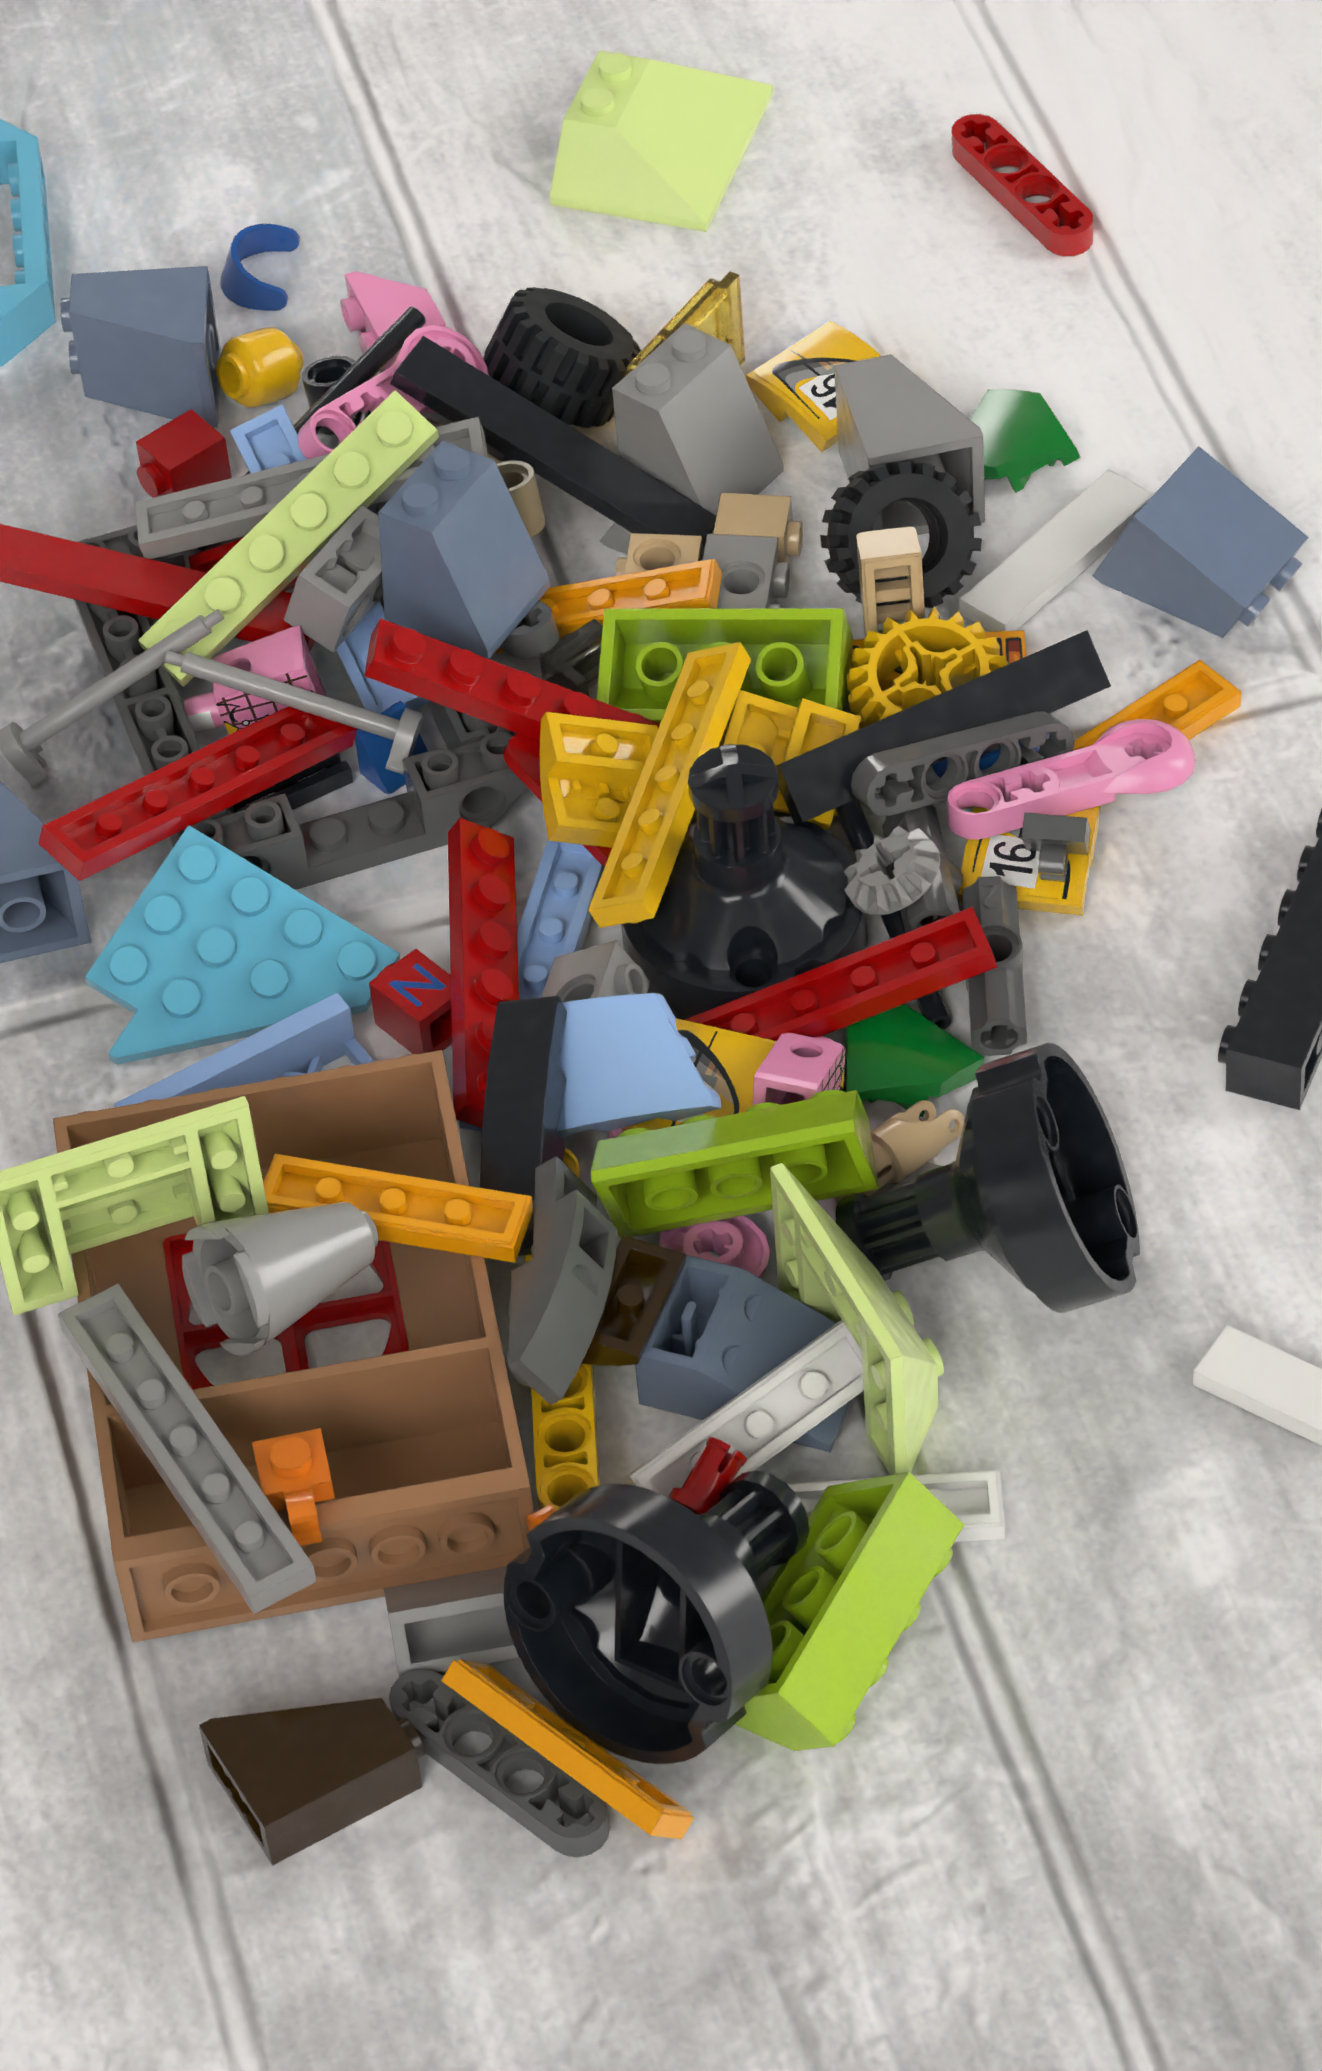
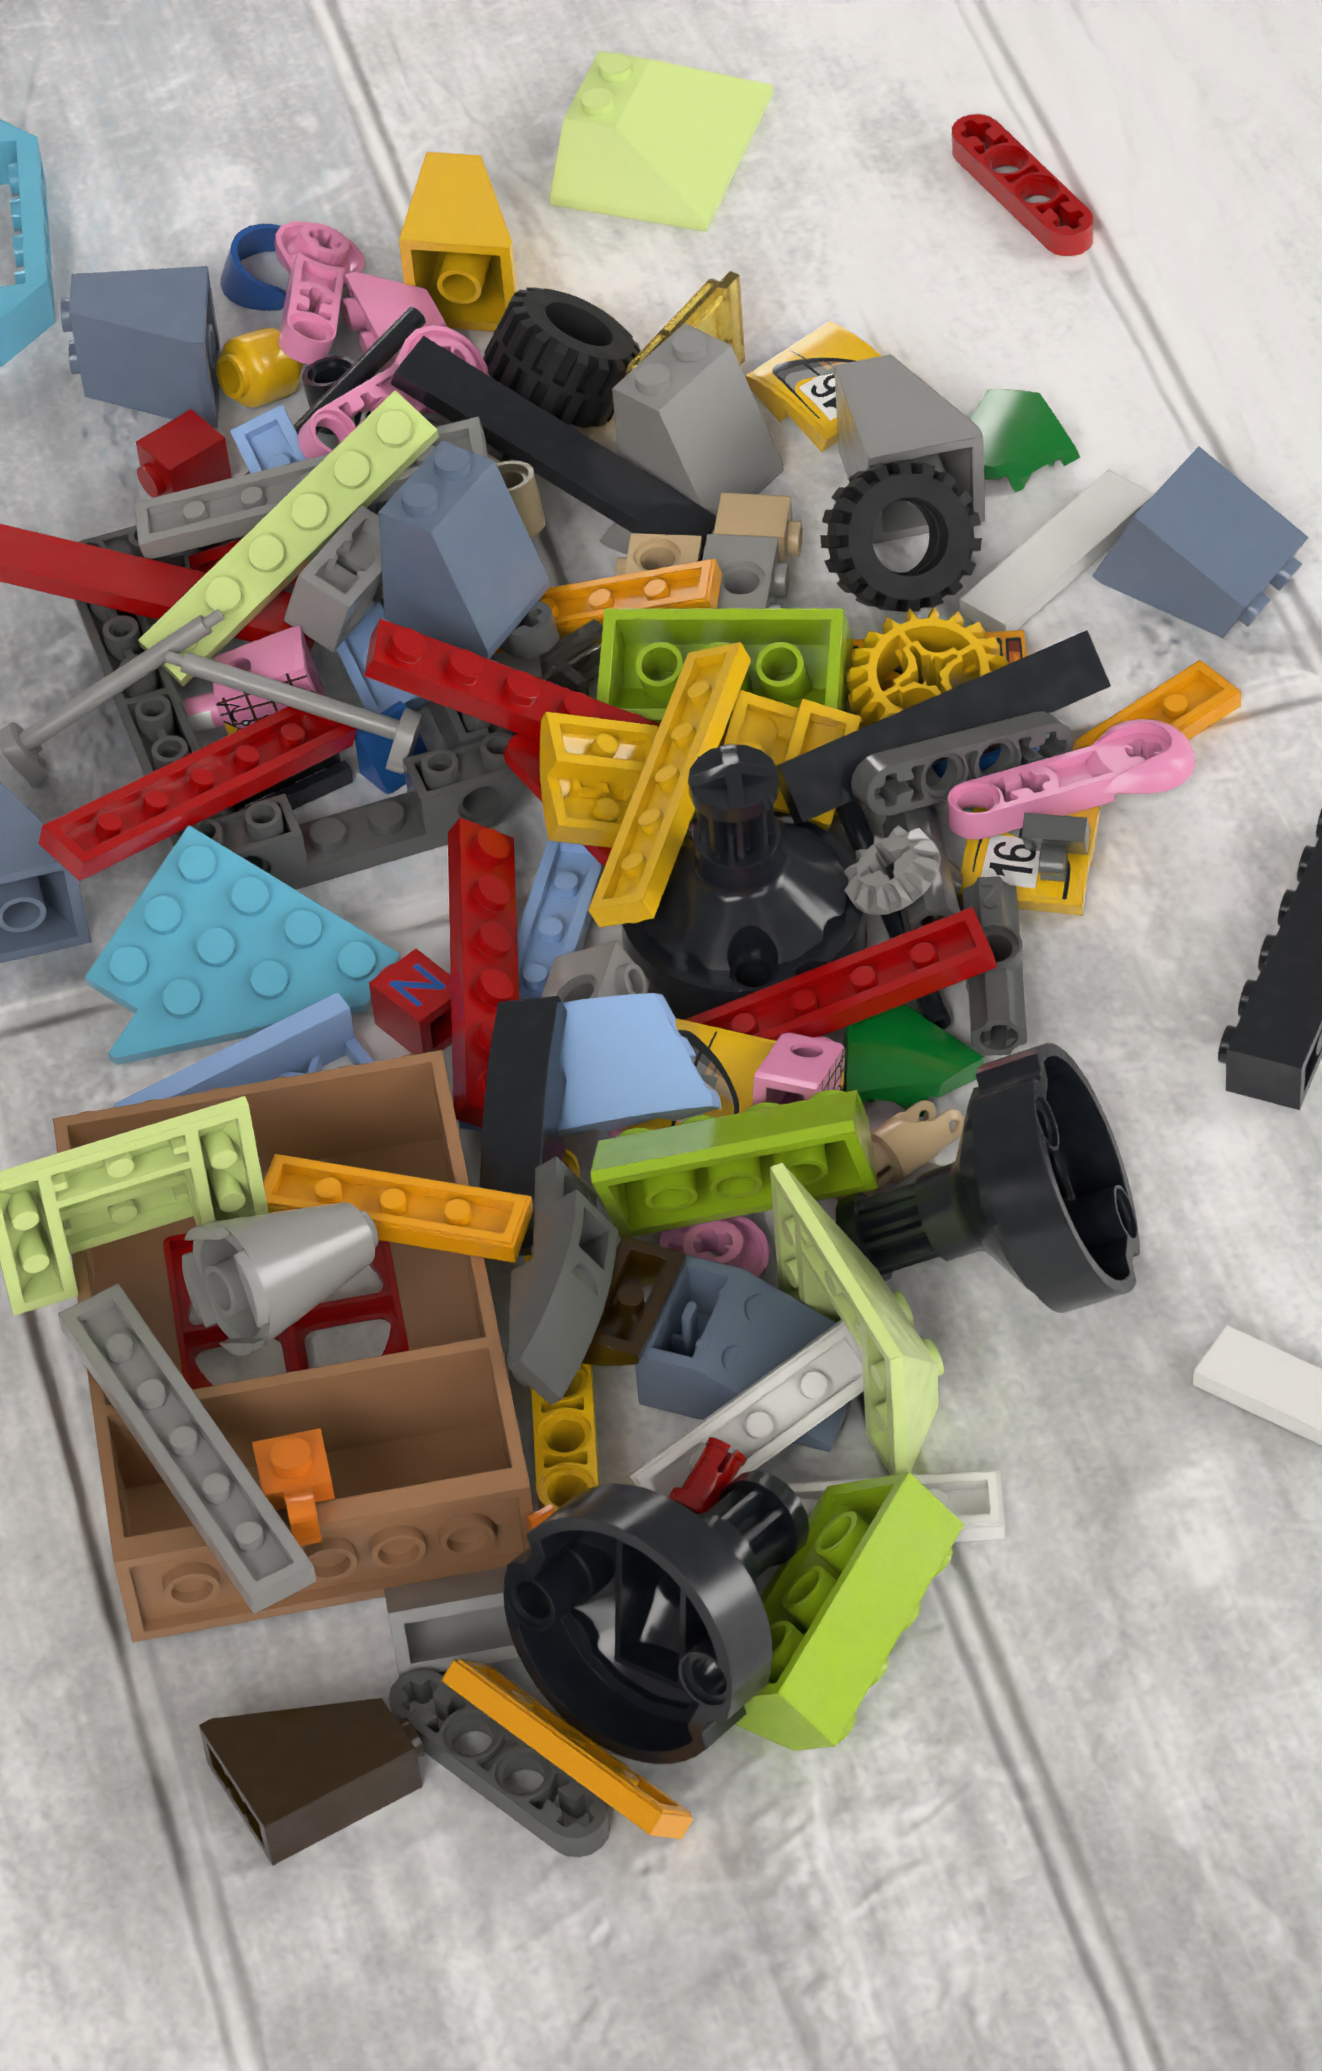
tan slope [856,526,925,637] -> none
none -> bright pink beam [274,222,365,365]
none -> yellow slope [399,152,517,332]

